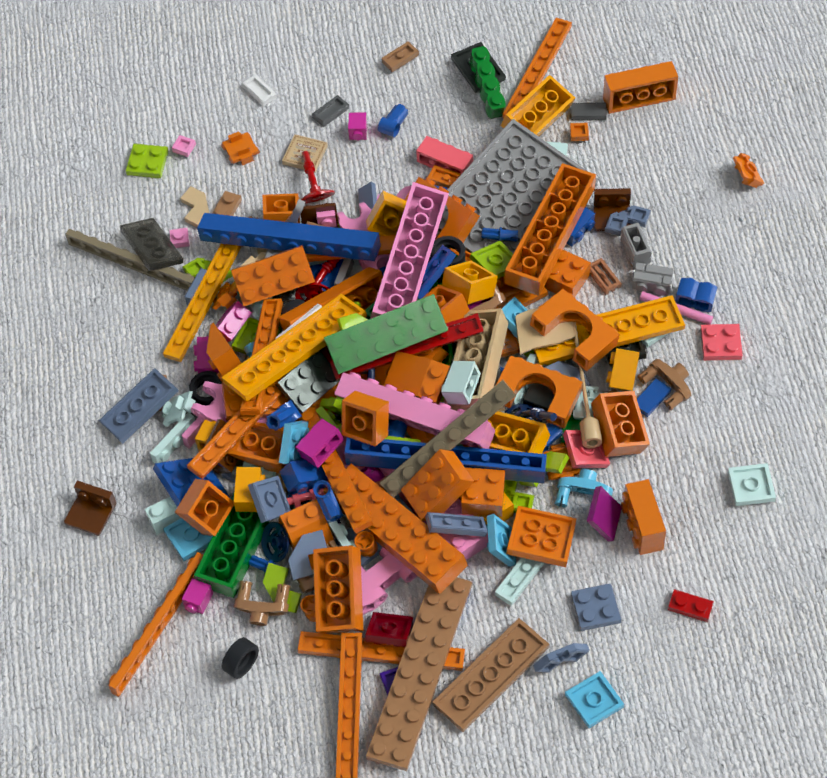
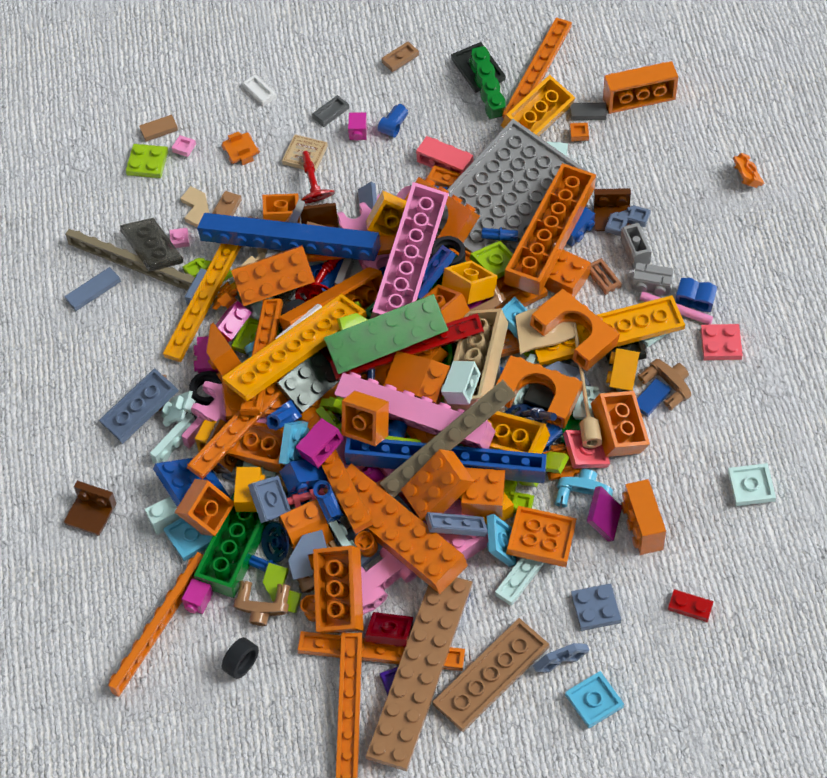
bright pink plate [316,210,337,227] -> none
none -> sand blue tile [65,267,121,311]
none -> medium nougat tile [139,114,178,142]

